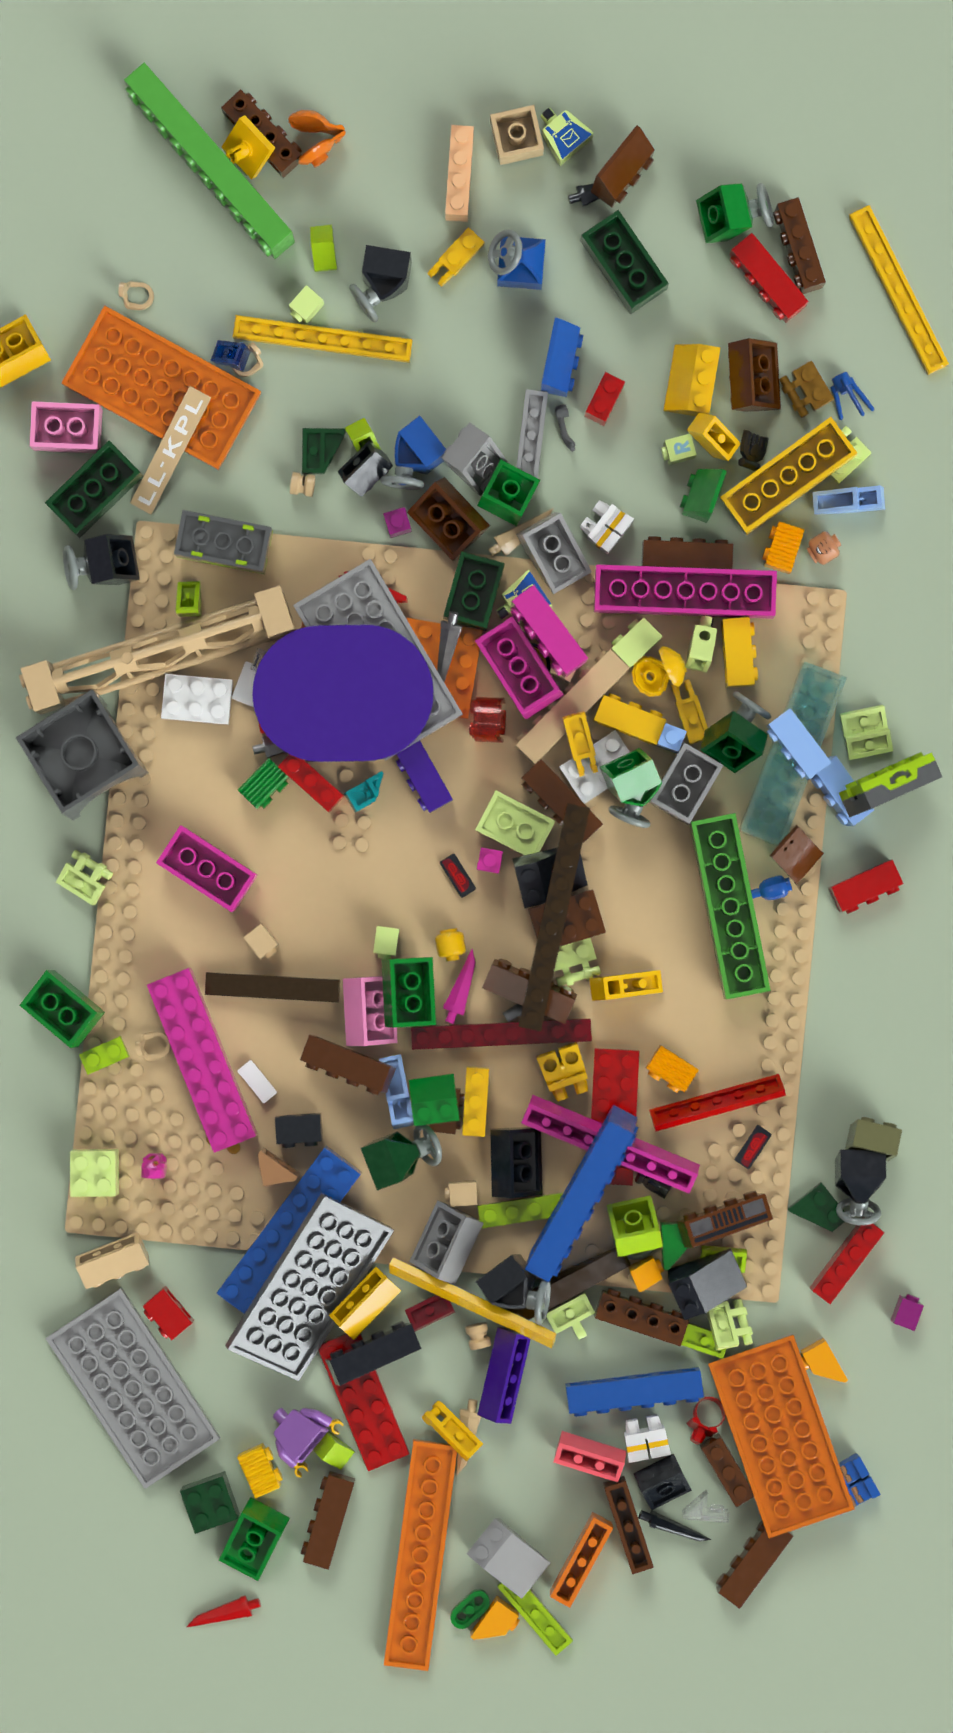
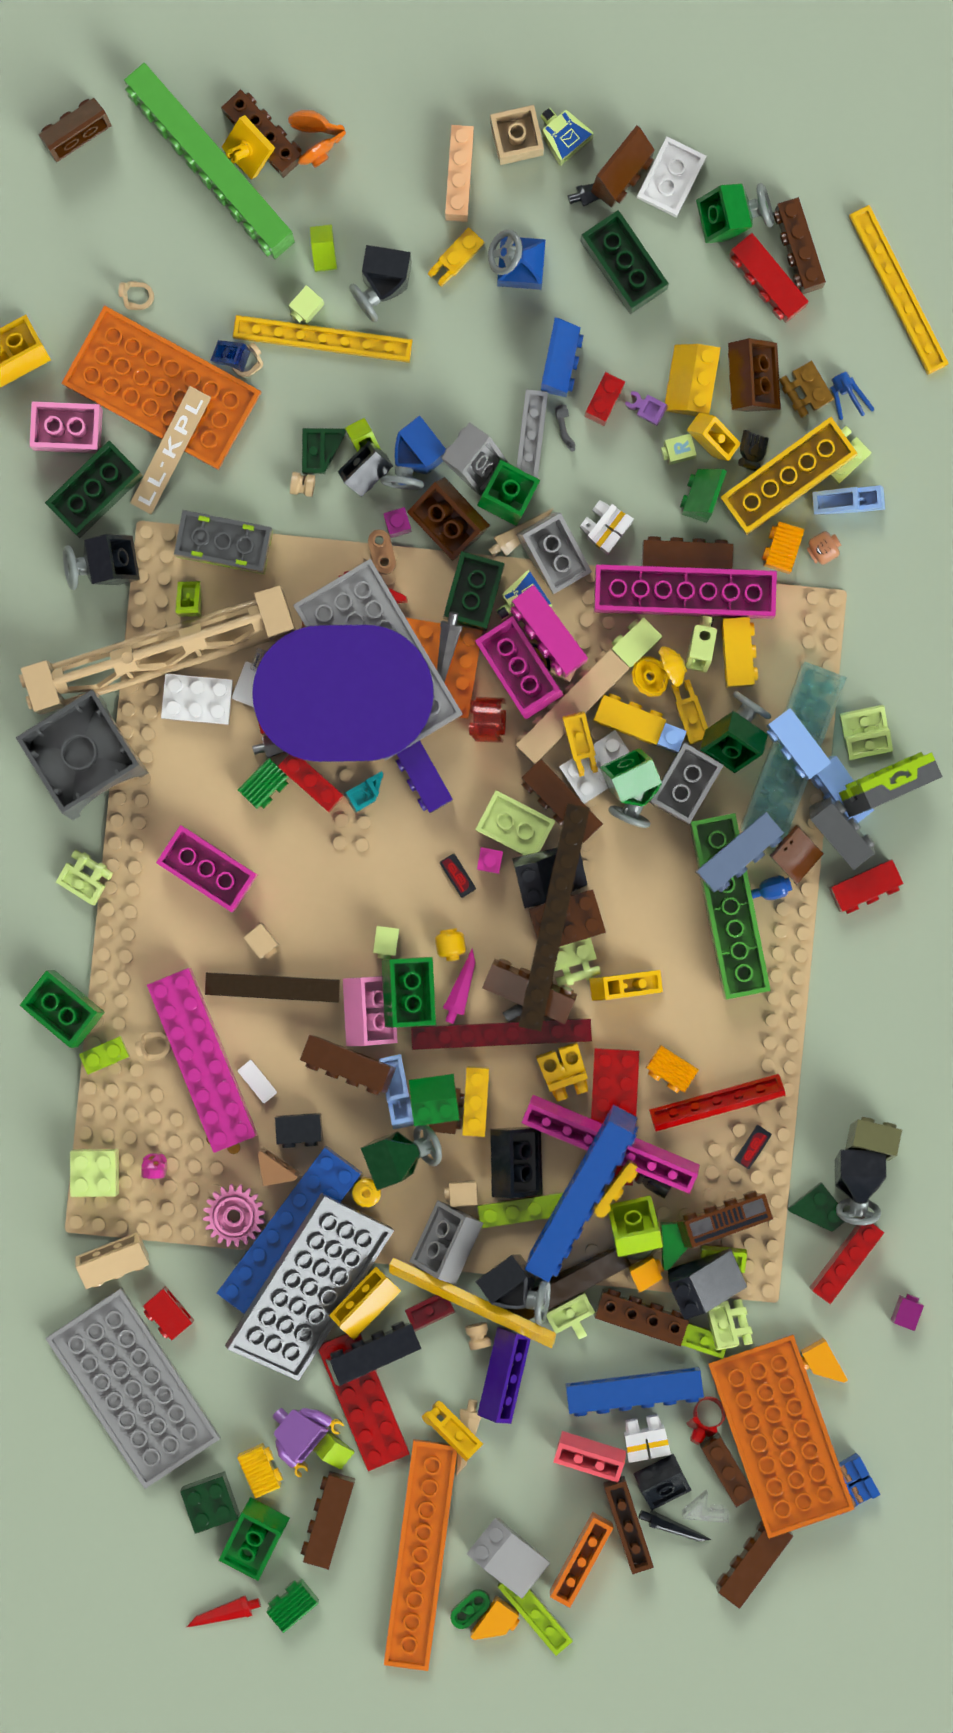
none -> reddish brown slope [38,98,112,163]
none -> bright pink gear [203,1184,266,1247]
none -> green brick [266,1579,319,1633]
none -> yellow head [352,1177,381,1207]
none -> medium nougat plate [368,529,396,575]
none -> yellow hinge [594,1160,638,1218]
none -> medium lavender plate [625,391,668,426]
none -> white plate [637,137,707,218]
none -> sand blue brick [695,812,784,893]
none -> dark grey slope [809,797,875,870]

